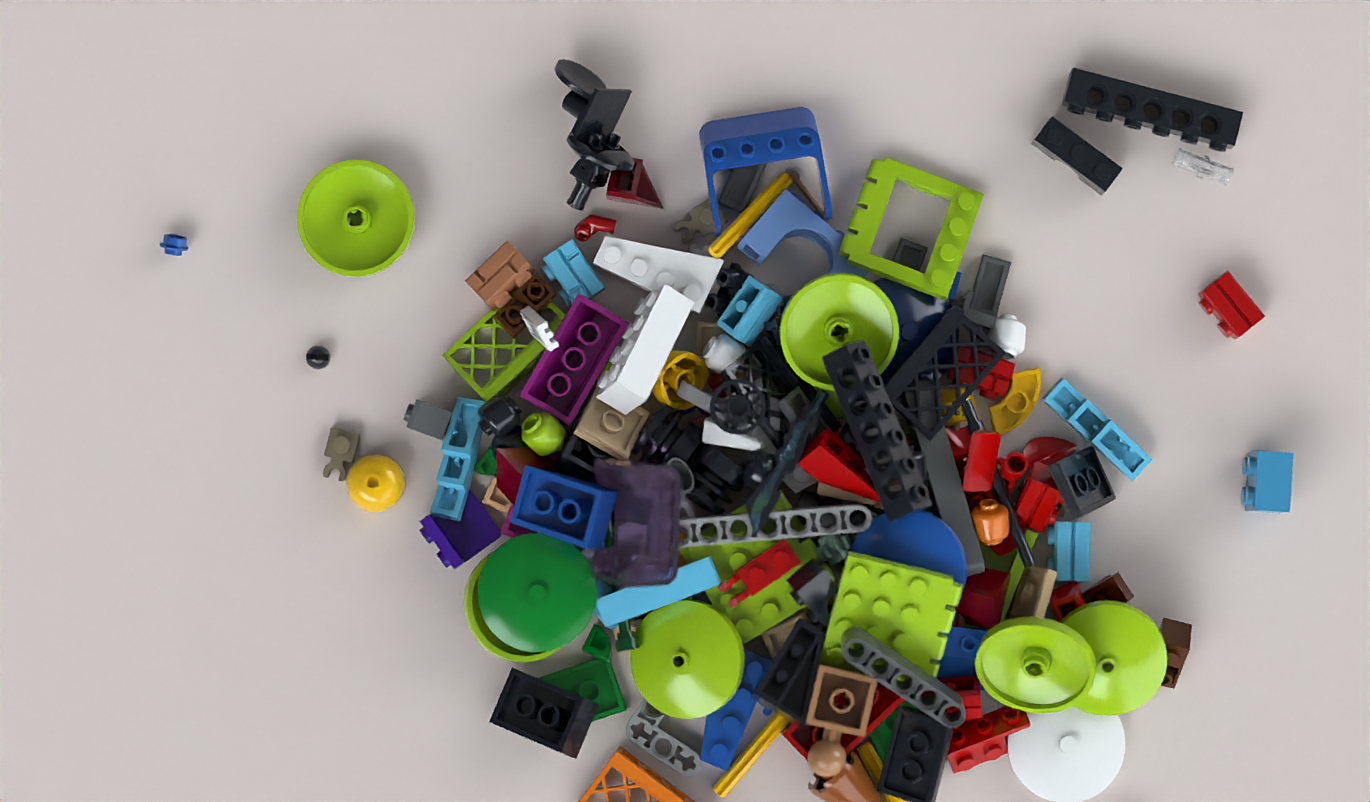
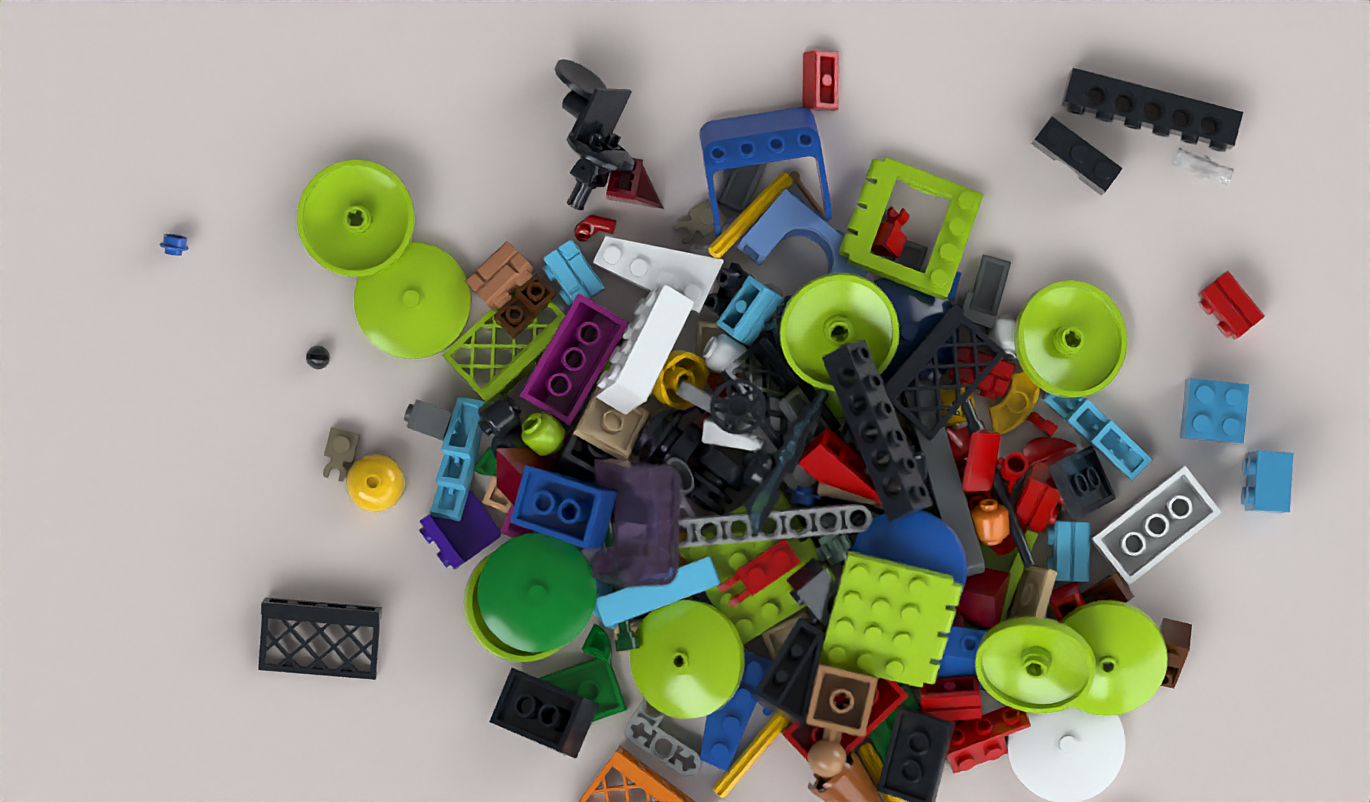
white tile [520,306,559,351] -> none
dark grey beam [841,627,966,728] -> none
none -> black fence [258,597,382,680]
none -> lime dish [354,242,471,359]
none -> blue plate [787,485,822,507]
none -> red slope [802,50,839,111]
none -> red piece [871,206,910,258]
none -> lime dish [1014,280,1127,398]
none -> red tile [1026,412,1058,437]
none -> white brick [1090,466,1222,585]
none -> dark azure brick [1180,378,1249,444]

